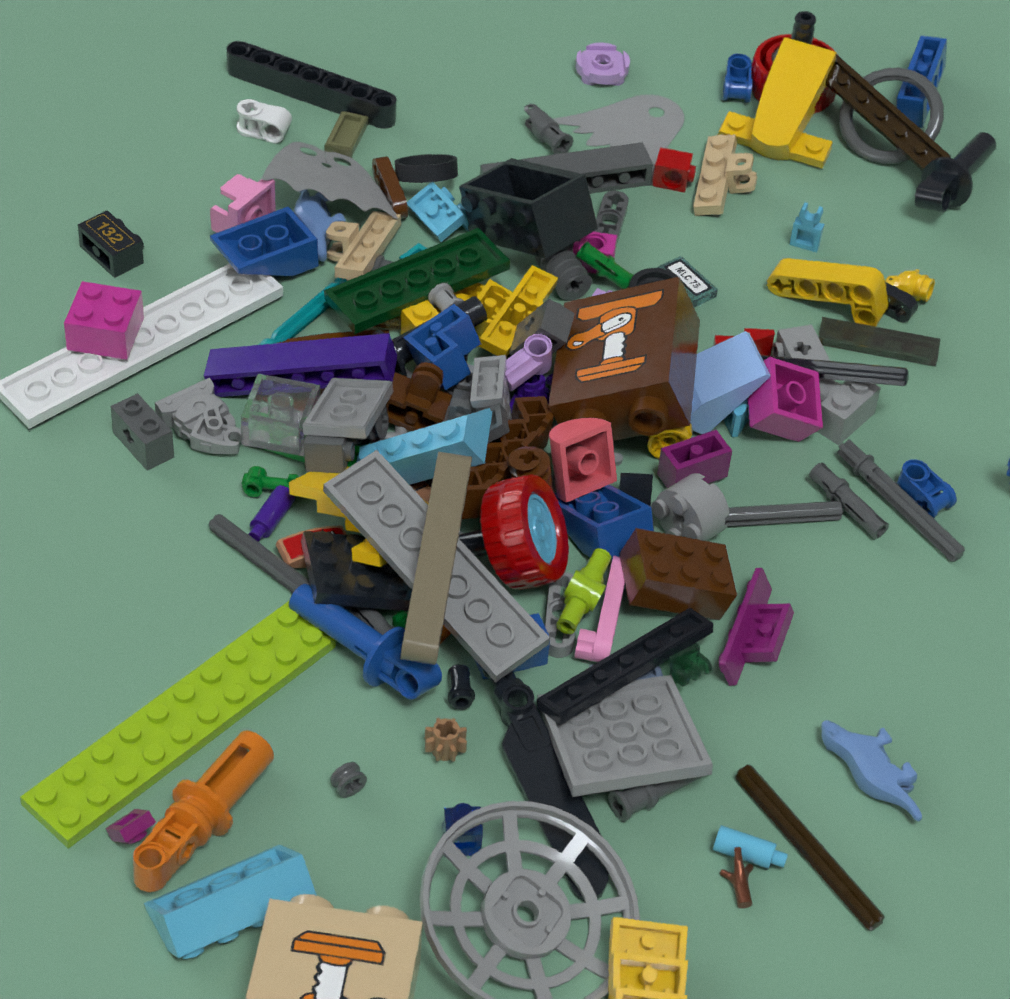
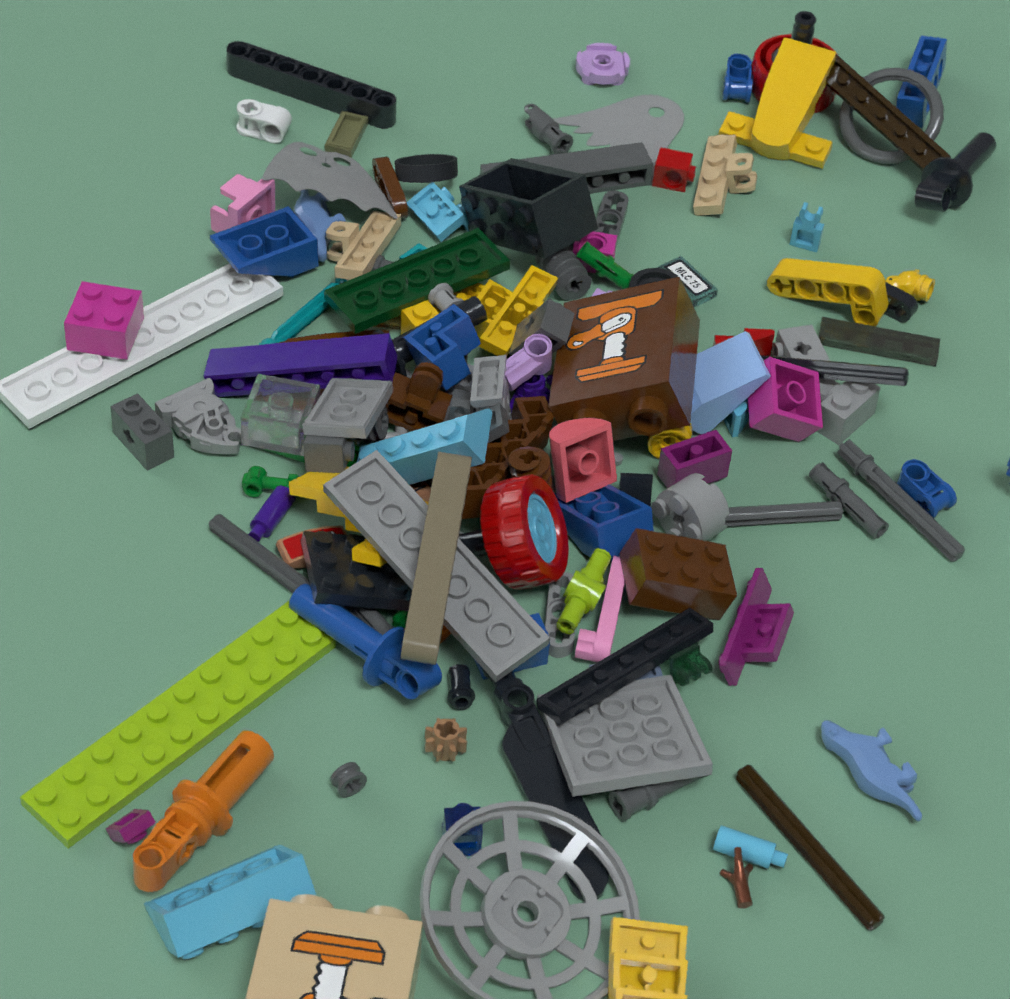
black brick [78,210,144,278] -> none

